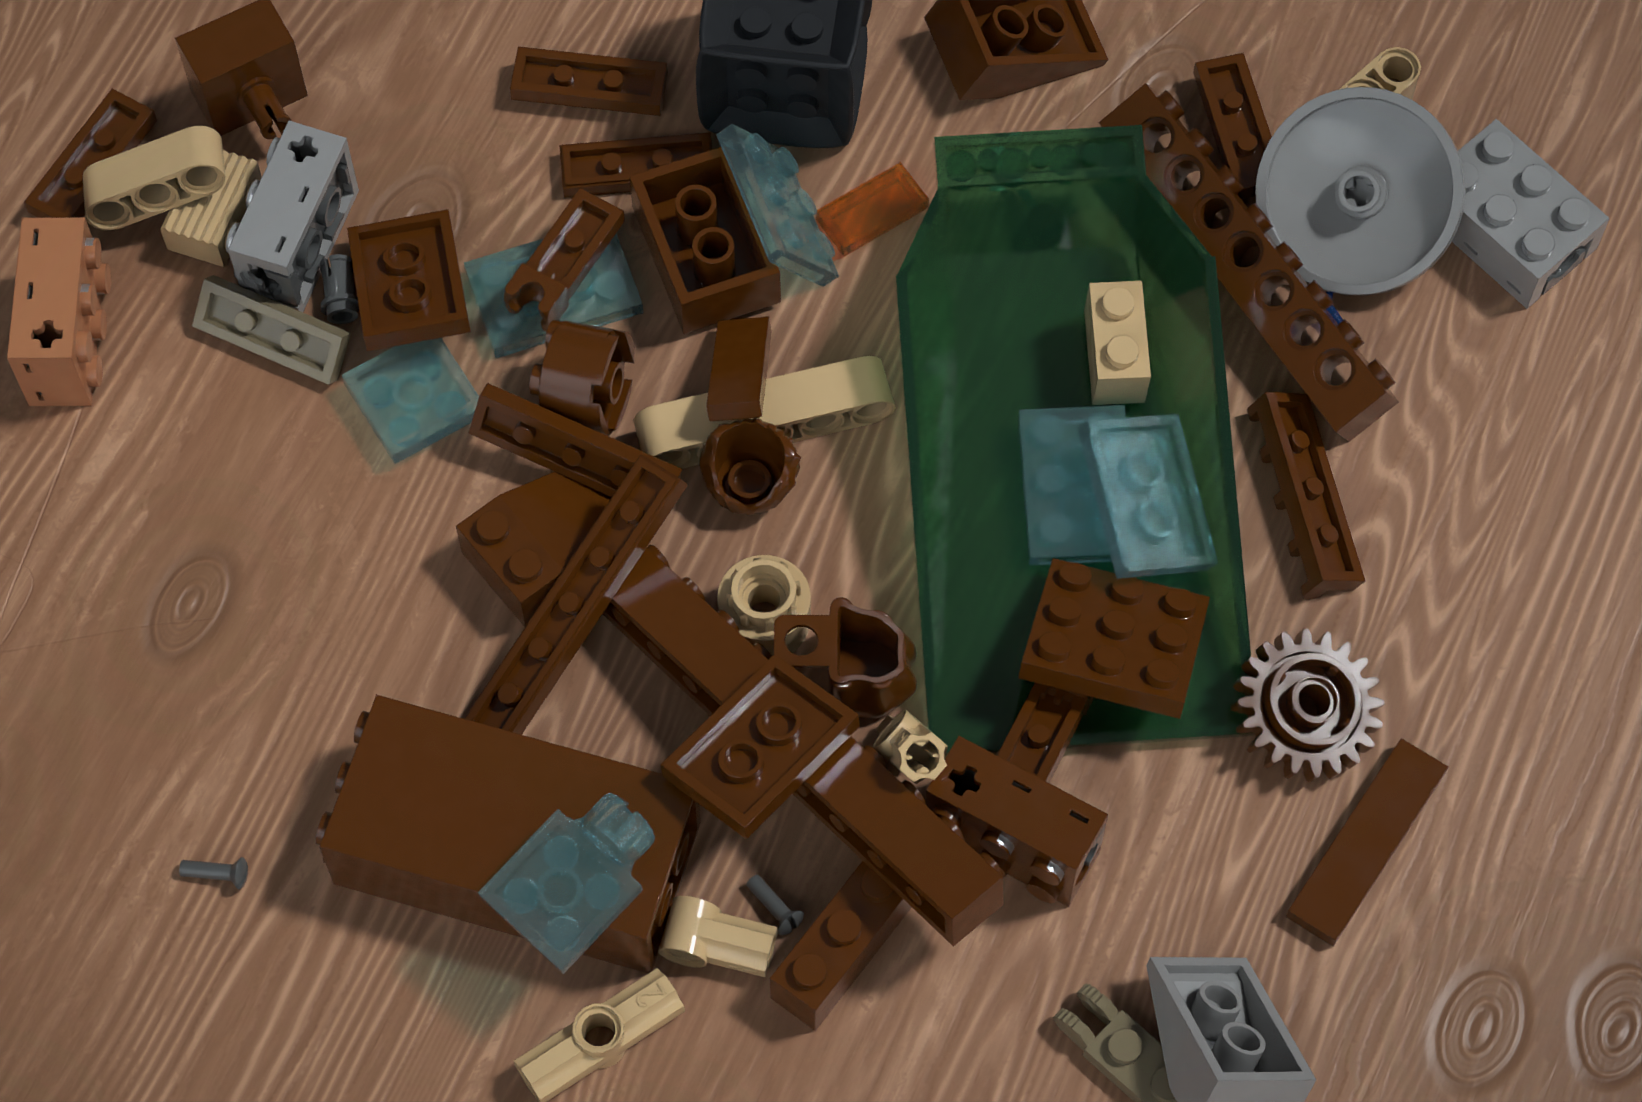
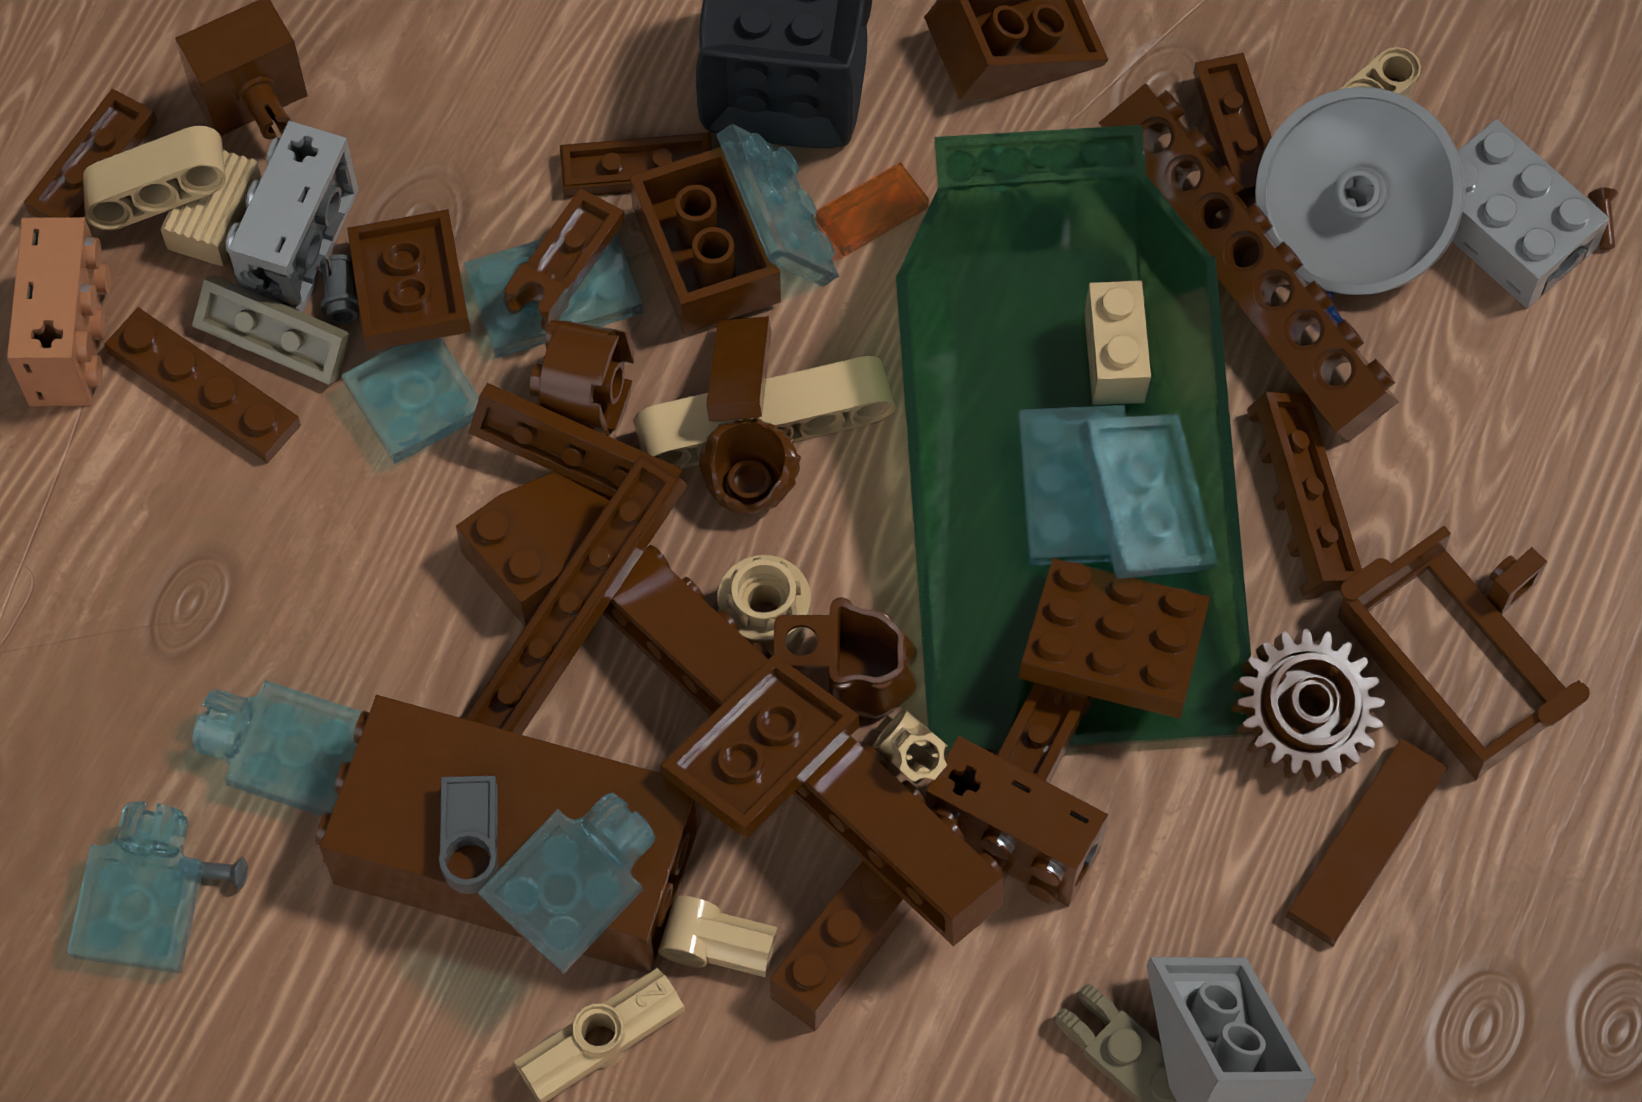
reddish brown plate [510,47,668,116] -> none
dark grey piece [746,875,804,936] -> none
none -> clear light blue plate [67,801,204,973]
none -> reddish brown plate [104,307,301,463]
none -> clear light blue plate [192,680,362,816]
none -> dark grey piece [439,776,499,894]
none -> reddish brown piece [1338,526,1590,781]
none -> reddish brown plate [1487,547,1548,614]
none -> reddish brown piece [1587,187,1618,250]

